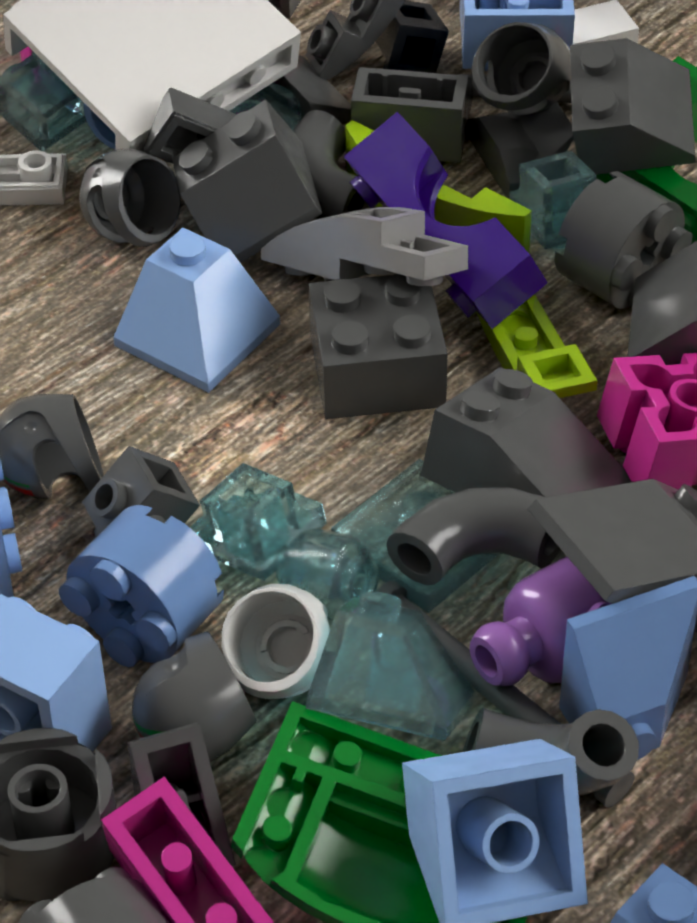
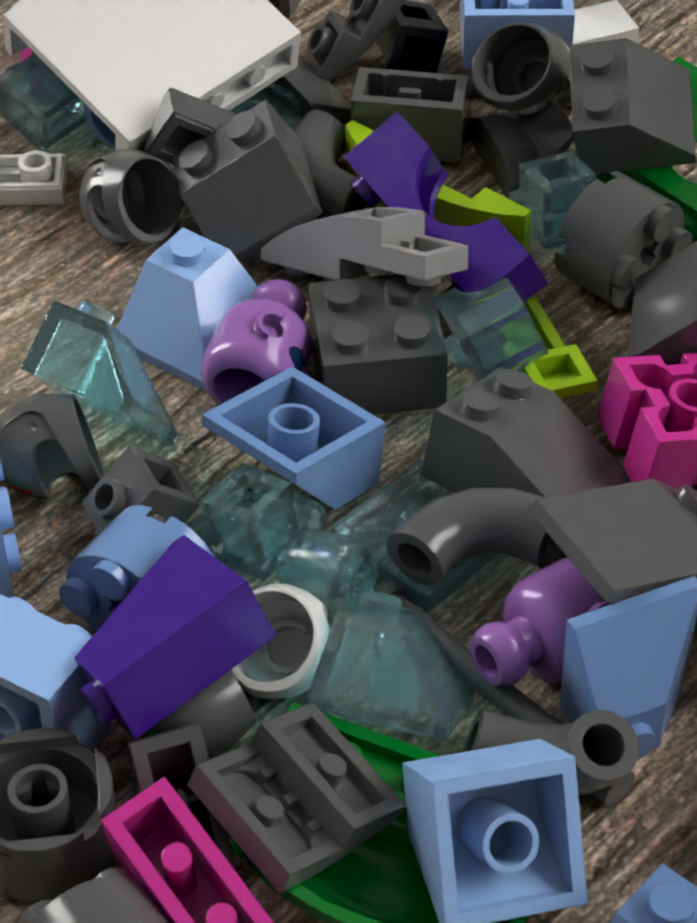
none -> clear light blue slope [21,300,178,445]
none -> dark purple slope [74,535,277,739]
none -> dark grey slope [187,702,406,894]
none -> medium lavender piece [201,279,313,405]
none -> medium blue slope [202,366,386,510]
none -> clear light blue brick [433,278,548,382]

